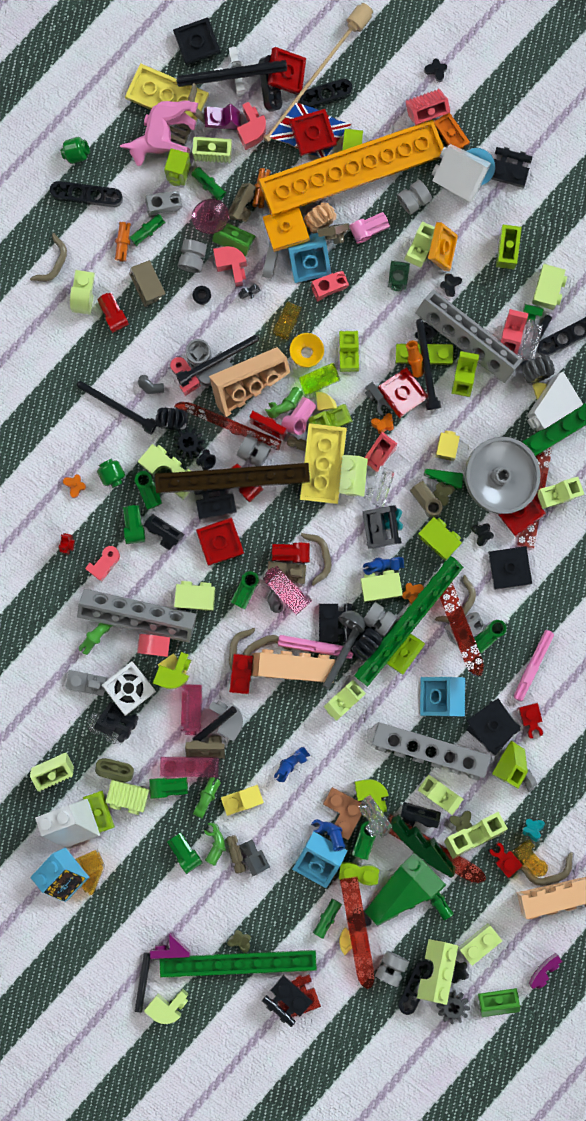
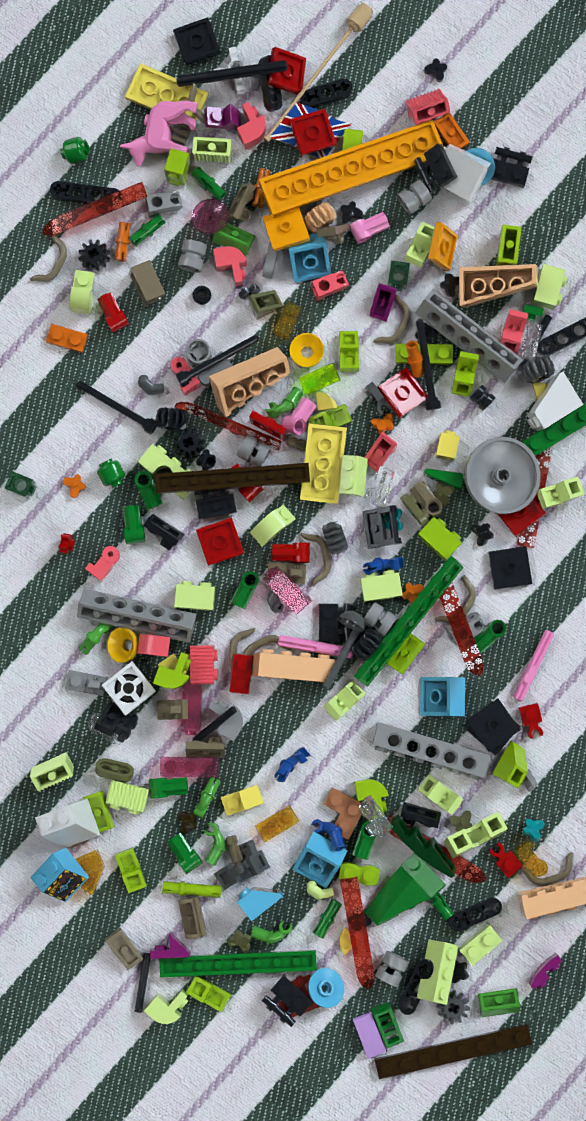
none -> clear green brick [5,471,37,499]
none -> clear red piece [43,182,148,236]
none -> orange plate [46,324,88,353]
none -> black gear [78,239,110,272]
none -> dark tan hinge [105,927,144,970]
none -> yellow piece [107,628,138,663]
none -> lime slope [115,847,147,893]
none -> dark tan hinge [157,699,188,720]
none -> lime pin [162,881,221,898]
none -> dark brown piece [177,811,197,834]
none -> dark tan hinge [178,896,207,940]
none -> lime slope [186,976,232,1012]
none -> coral brick [190,645,218,685]
none -> dark grey plate [214,861,249,890]
none -> medium azure slope [237,887,283,921]
none -> olive slope [248,290,283,320]
none -> yellowish green brick [250,505,295,547]
none -> bright green piece [251,920,293,945]
none -> clear yellow slope [255,805,300,843]
none -> yellowish green arm [306,881,334,900]
none -> medium azure dish [308,968,344,1008]
none -> dark grey gear [322,521,348,554]
none -> black piece [340,201,363,224]
none -> lavender slope [353,1012,386,1059]
none -> magenta slope [369,283,397,322]
none -> green slope [371,1002,404,1049]
none -> dark tan animal [373,295,411,344]
none -> dark brown plate [374,1024,532,1079]
none -> olive plate [400,493,430,527]
none -> black plate [414,143,457,194]
none -> black beam [448,897,502,931]
none -> light nougat wedge [459,264,538,308]
none -> black wheel [469,385,496,411]

